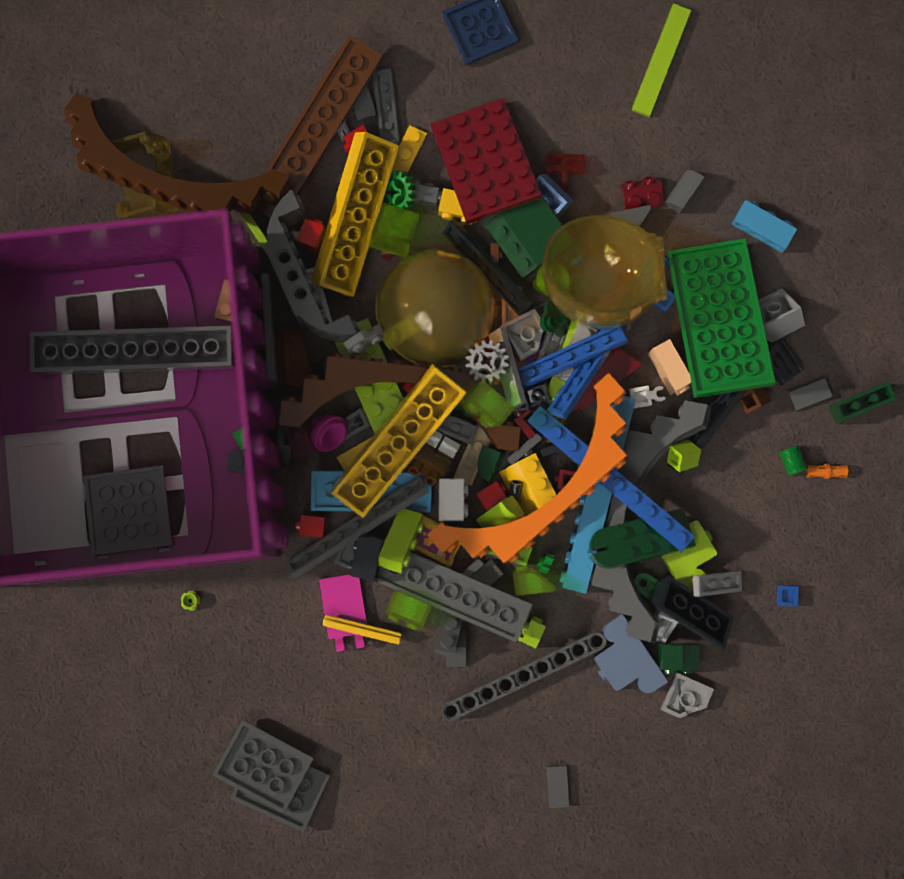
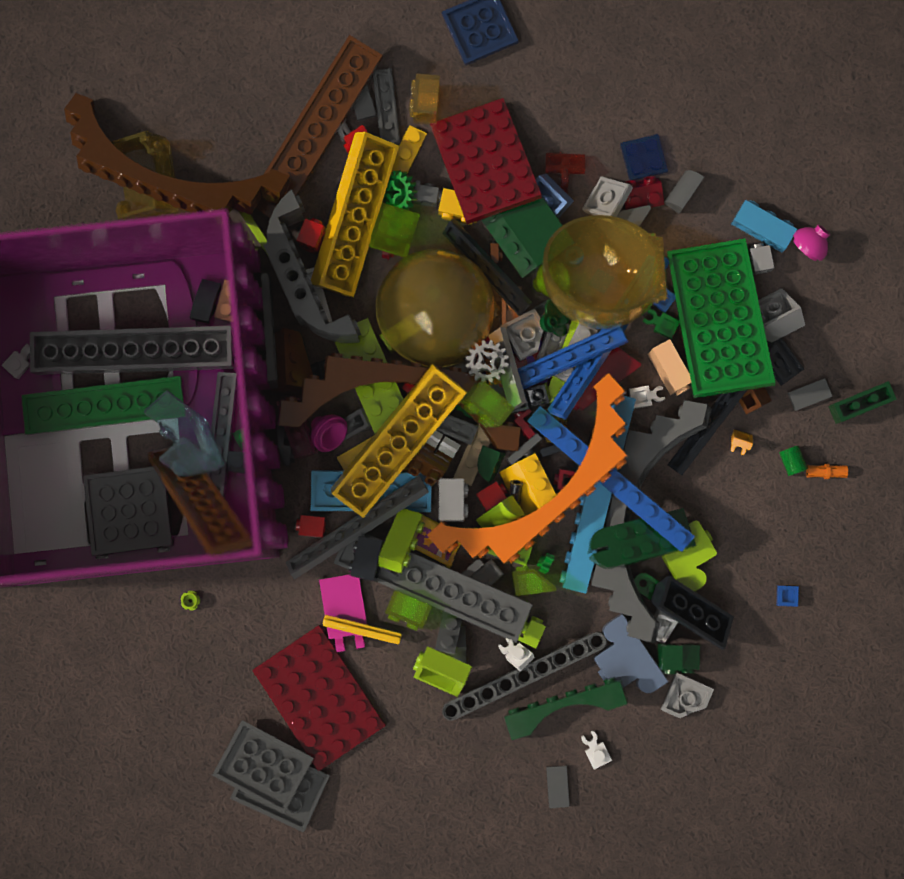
light grey plate [343,325,385,357] -> none
lime tile [631,3,691,117] -> none
lime panel [667,440,701,472] -> none
light grey plate [693,571,742,597] -> none
none -> white plate [2,344,30,379]
none -> green plate [21,376,186,435]
none -> clear light blue windscreen [144,390,224,477]
none -> reddish brown plate [147,444,253,557]
none -> black slope [190,279,222,324]
none -> dark grey plate [206,372,238,499]
none -> dark red plate [252,625,386,772]
none -> clear yellow brick [409,73,440,125]
none -> lime window [413,646,472,697]
none -> white plate [498,638,535,671]
none -> dark green arch [504,677,629,740]
none -> white plate [581,731,612,769]
none -> light grey tile [582,176,633,222]
none -> clear blue plate [620,134,668,180]
none -> green plate [642,309,680,340]
none -> light orange tile [731,429,753,455]
none -> light grey brick [748,243,774,275]
none -> dark pink piece [793,224,830,261]

